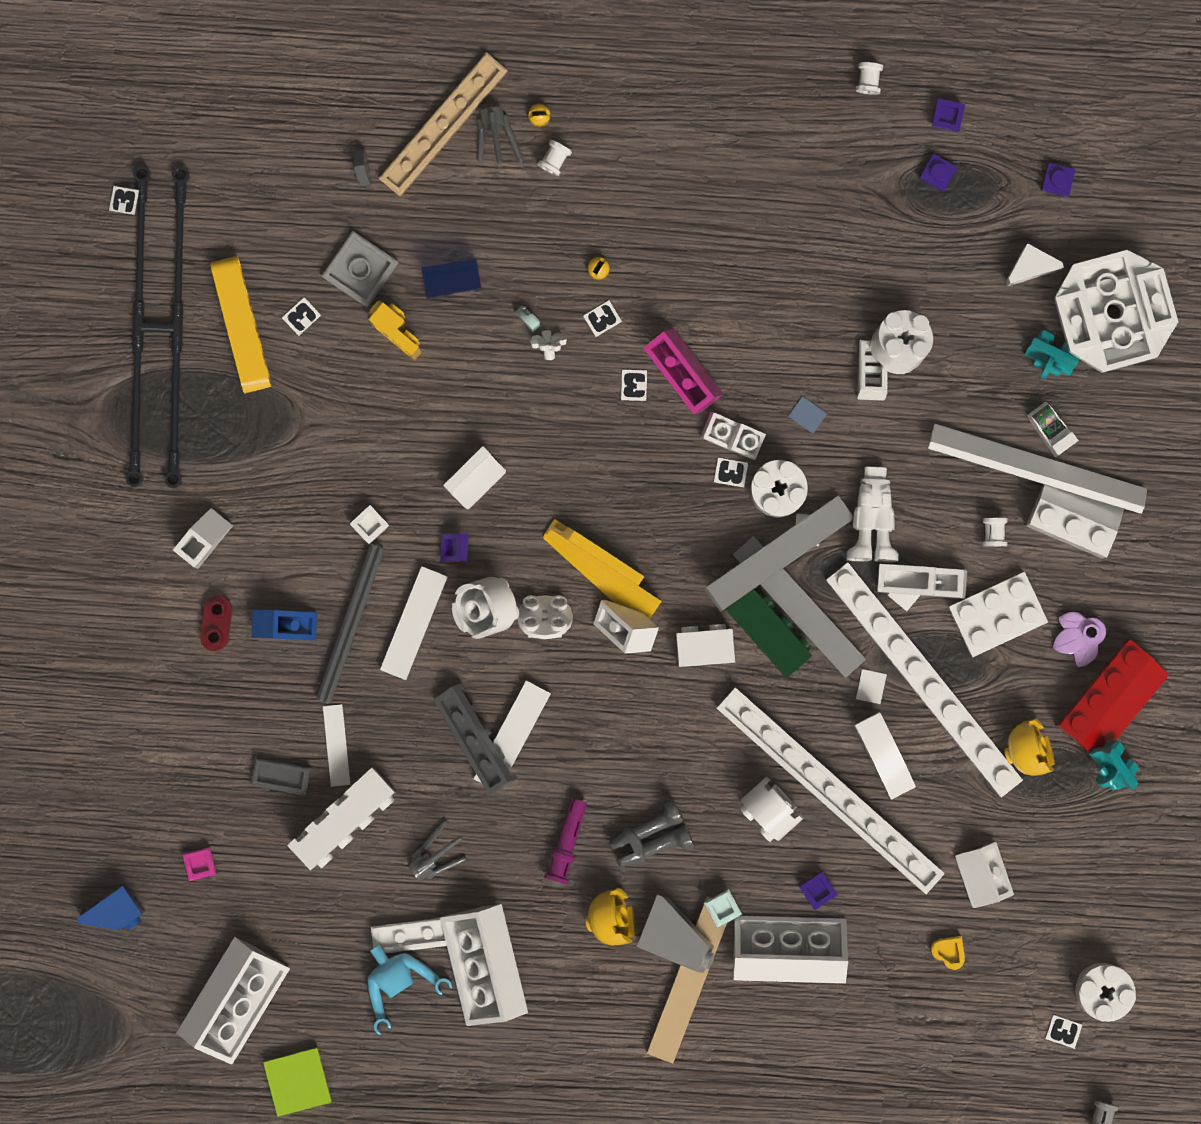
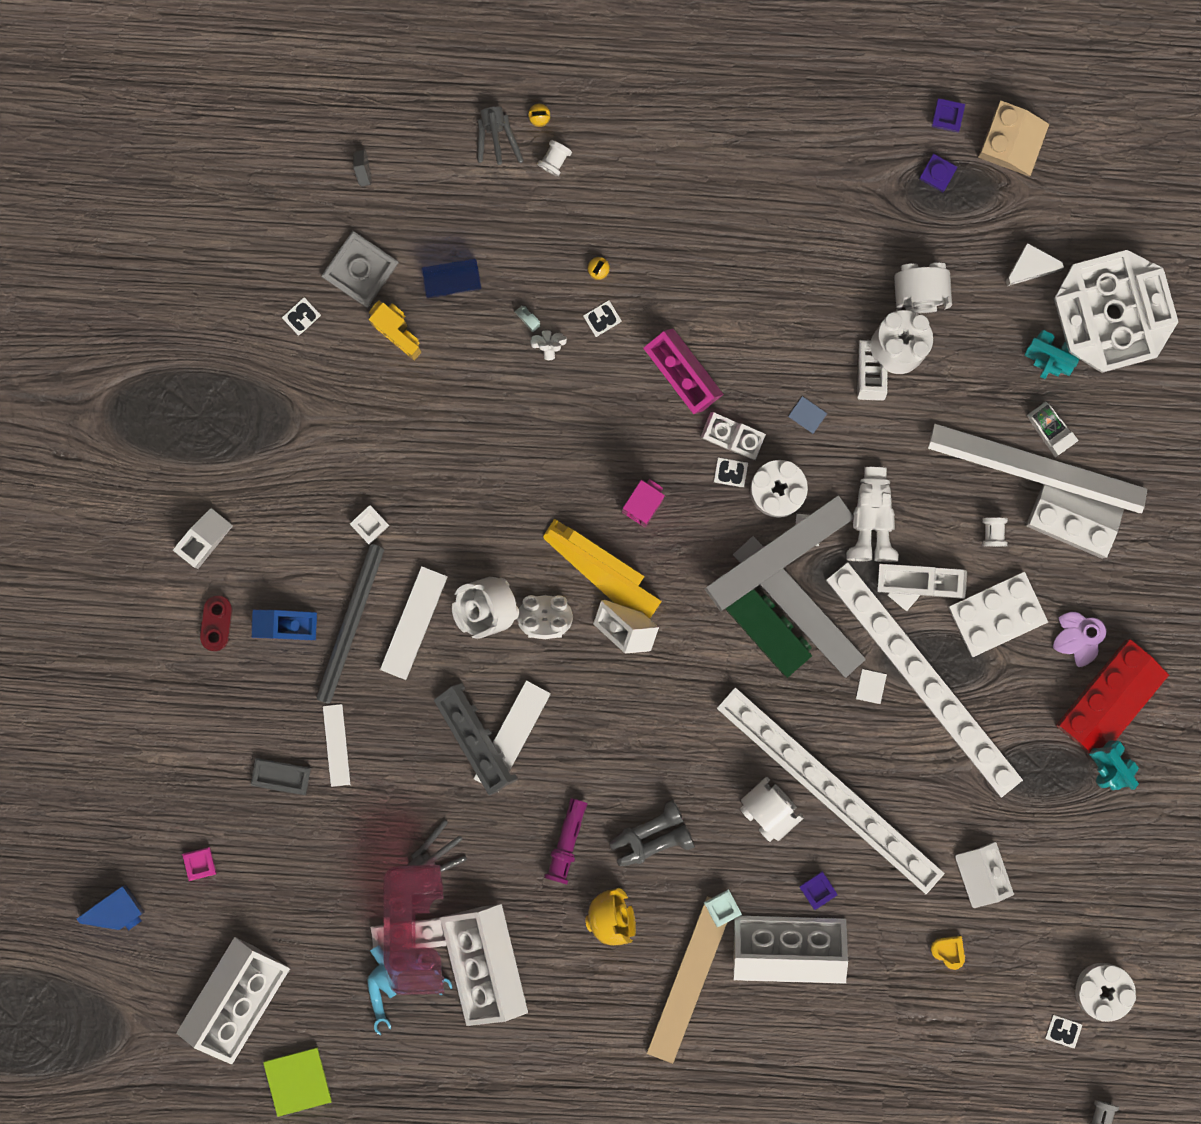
sticker [109,186,139,215] -> none
black bar [126,166,190,488] -> none
yellow beam [210,256,272,394] -> none
white wedge [287,767,396,870] -> none
tan tile [379,52,508,197] -> none
dark purple plate [440,533,468,562] -> none
white panel [443,446,506,510] -> none
sticker [621,370,647,401] -> none
light grey slope [637,894,715,973] -> none
white brick [676,624,735,667] -> none
white slope [854,712,916,799] -> none
white bush [856,62,883,94] -> none
yellow cylinder [1004,718,1055,776] -> none
dark purple plate [1041,163,1076,197] -> none
none -> clear pink windscreen [384,865,445,995]
none -> dark pink brick [622,479,665,528]
none -> white brick [894,263,952,313]
none -> tan slope [978,101,1049,177]

